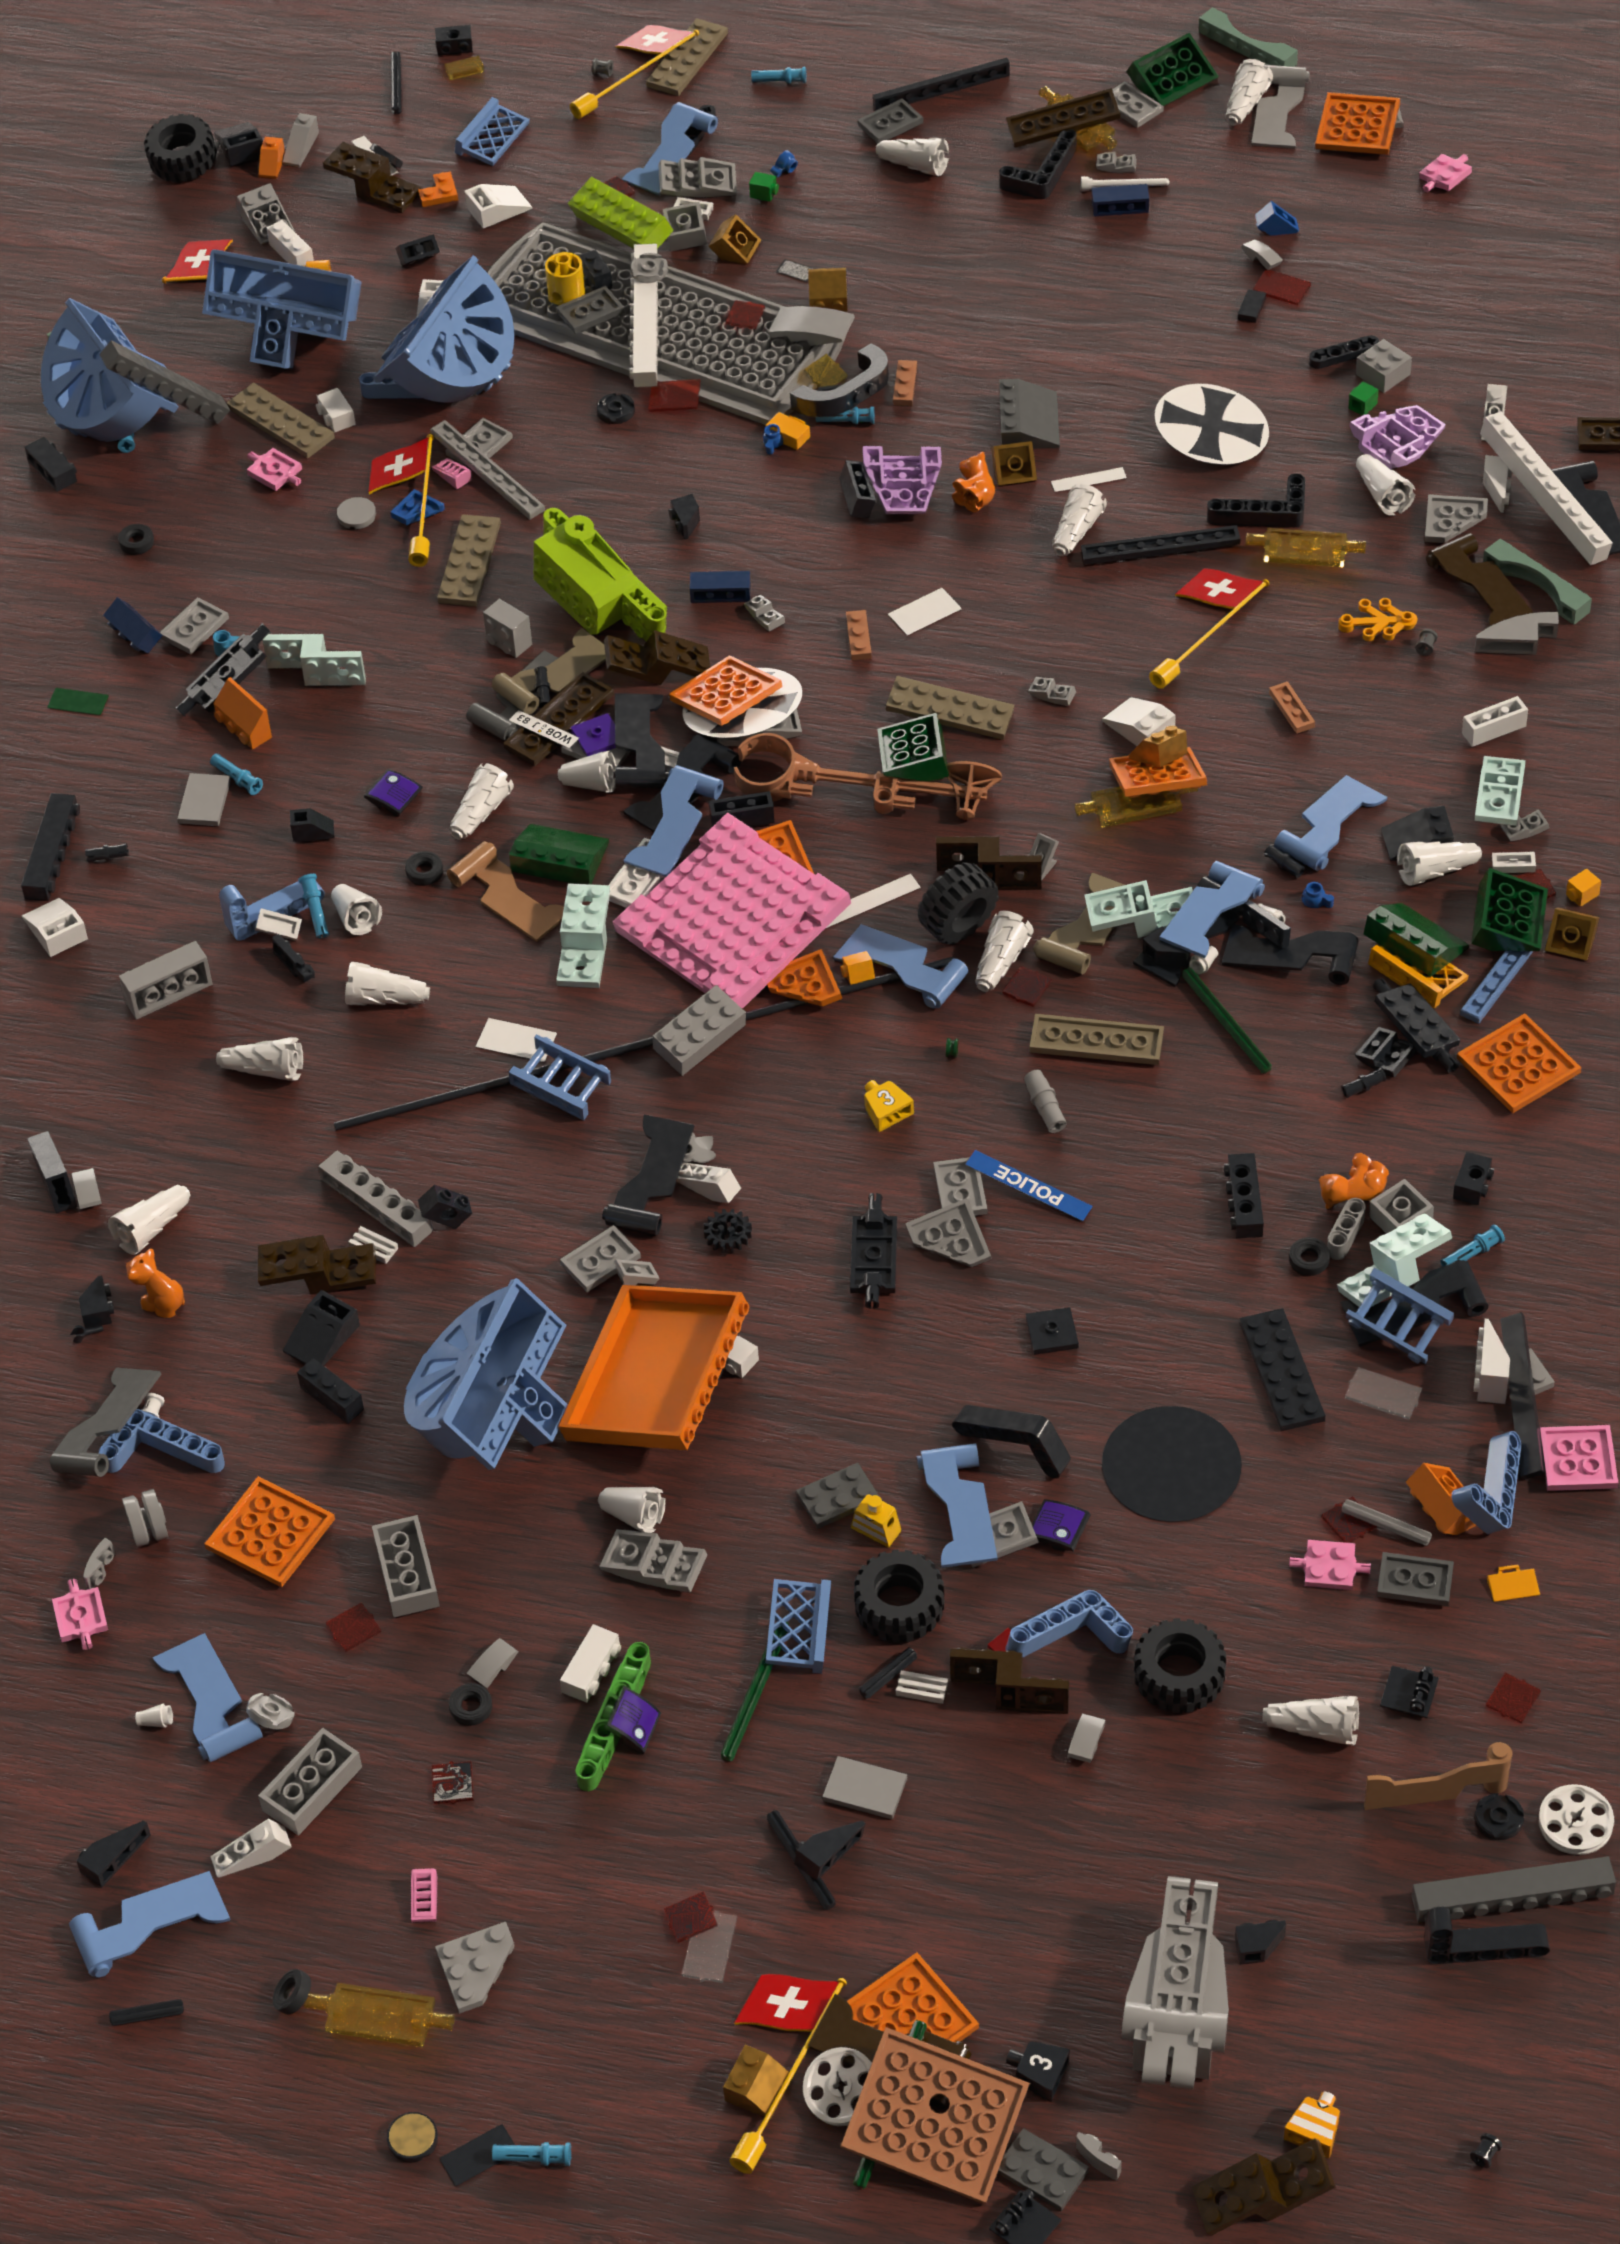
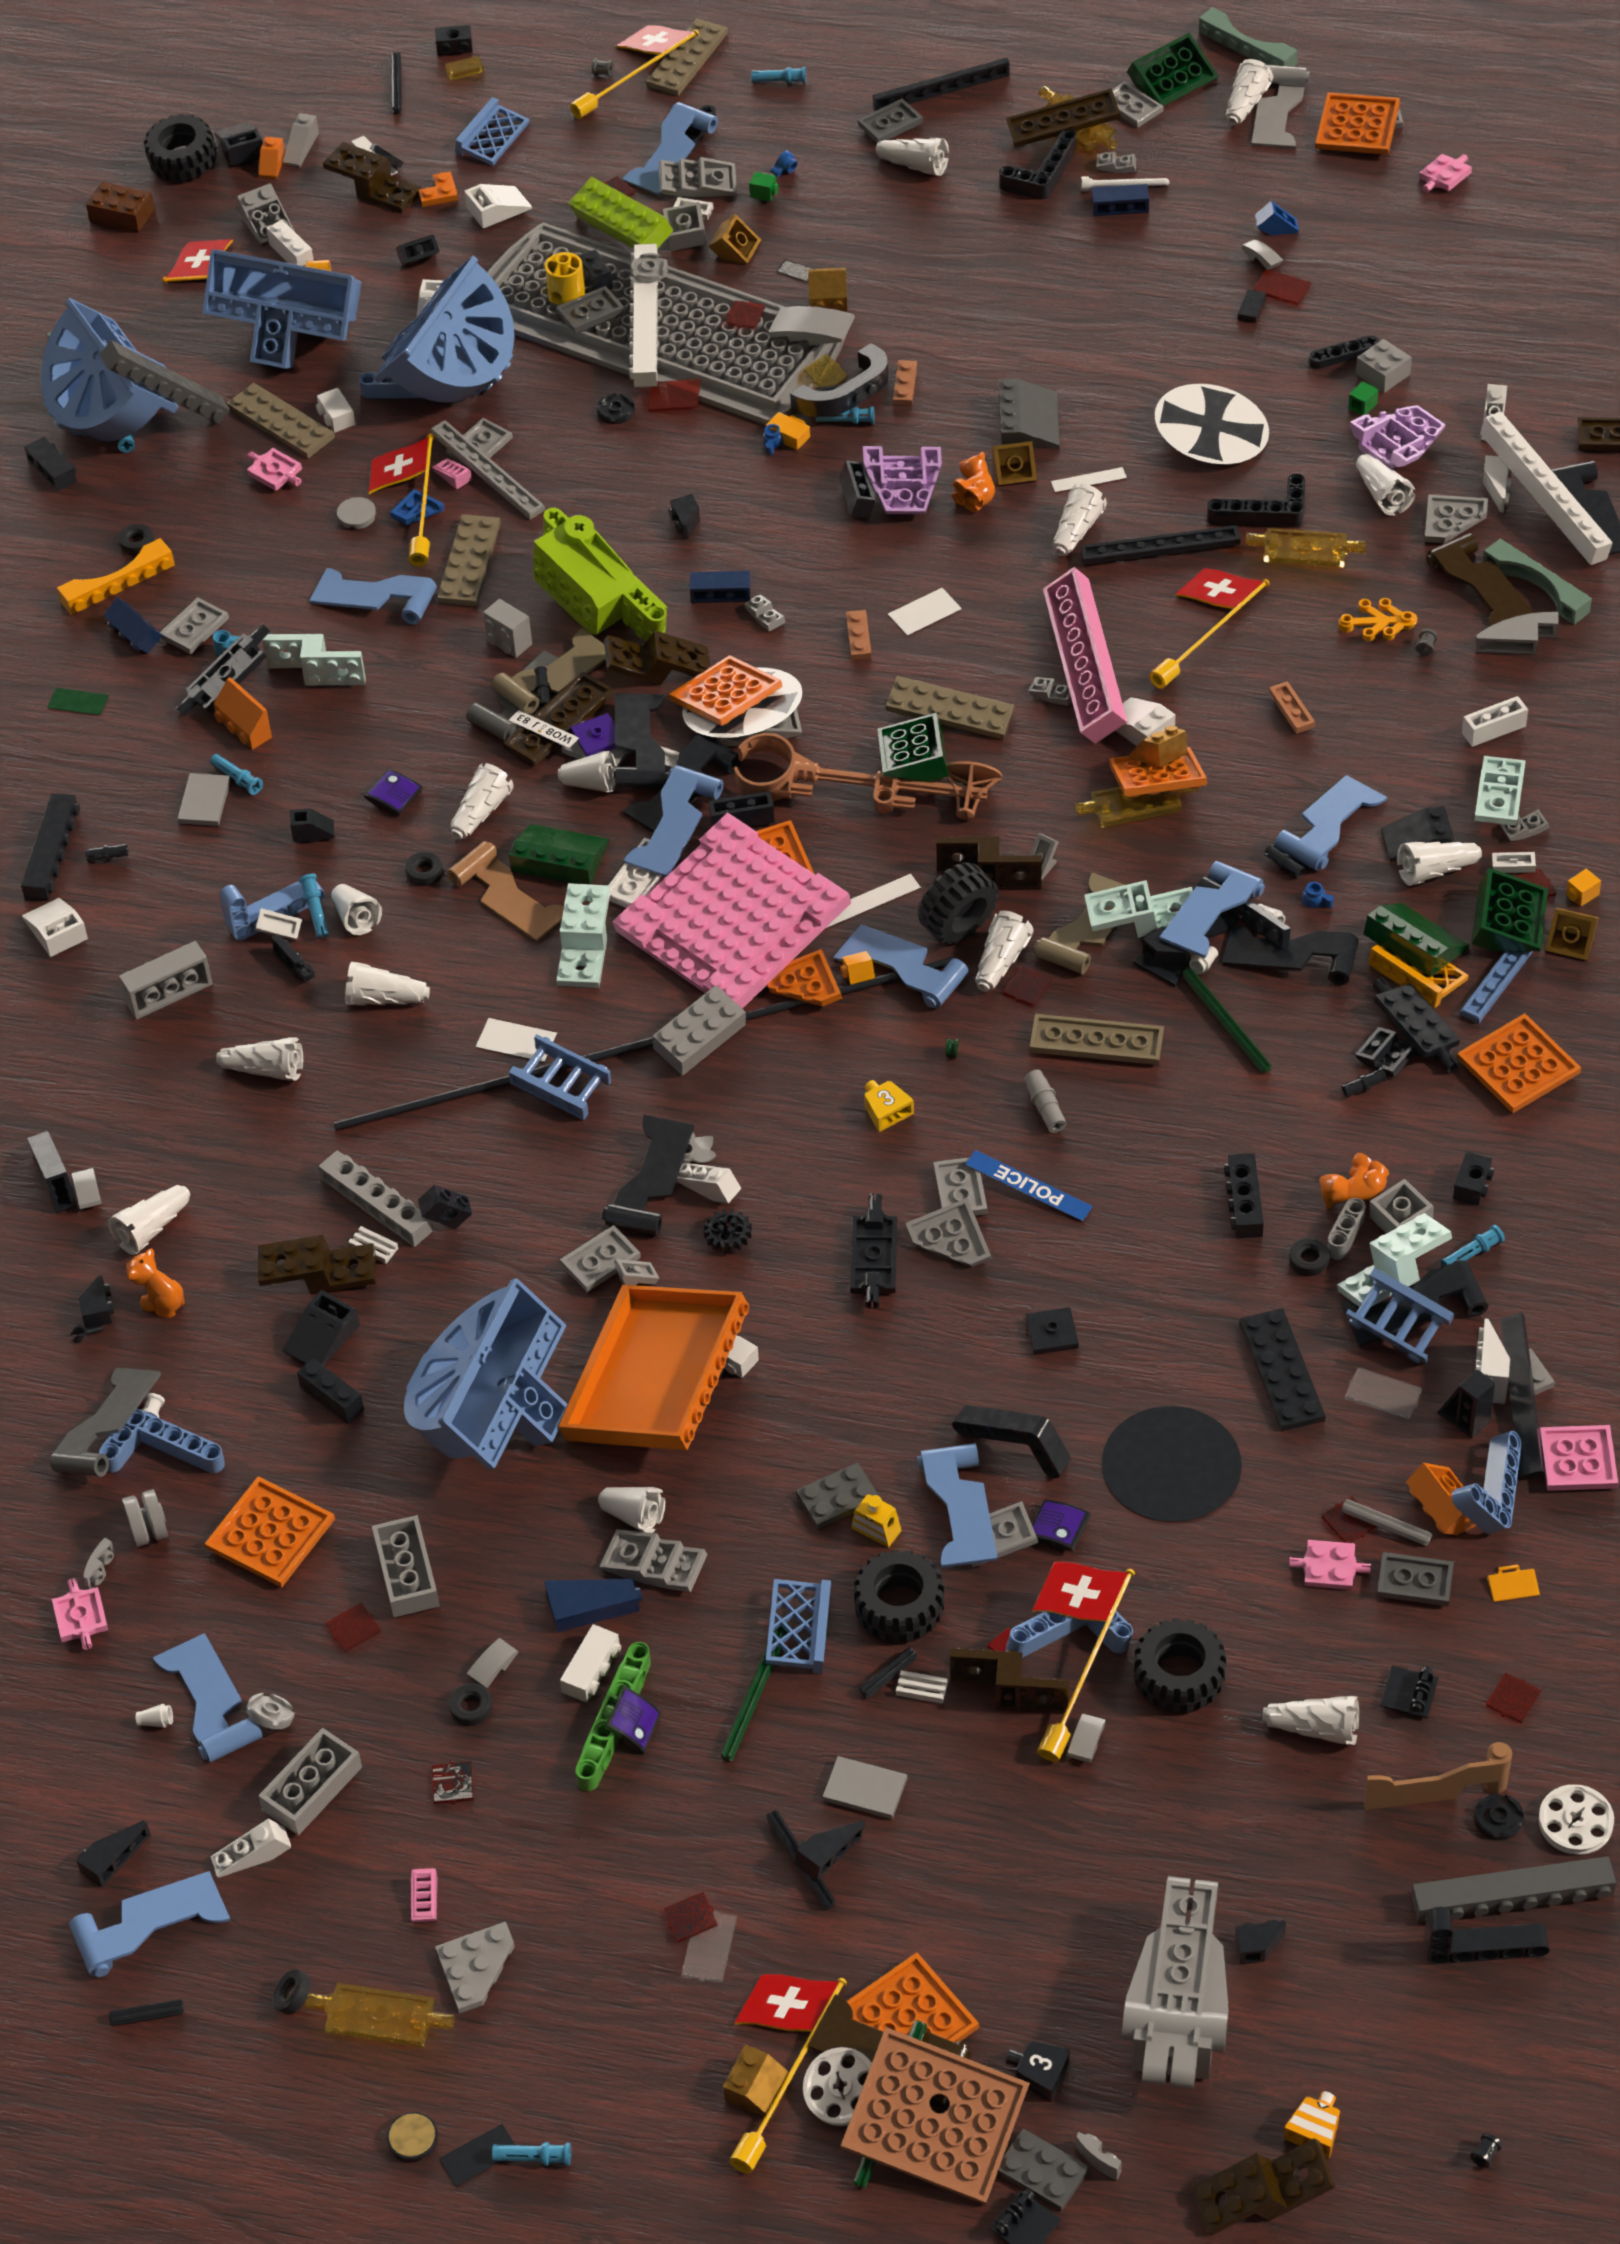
none -> light orange arch [57,538,175,615]
none -> reddish brown brick [86,181,155,232]
none -> medium blue door [309,568,437,625]
none -> dark blue slope [544,1579,643,1632]
none -> flag [1032,1562,1135,1762]
none -> bright pink brick [1043,567,1127,744]
none -> black wedge [1437,1369,1495,1438]

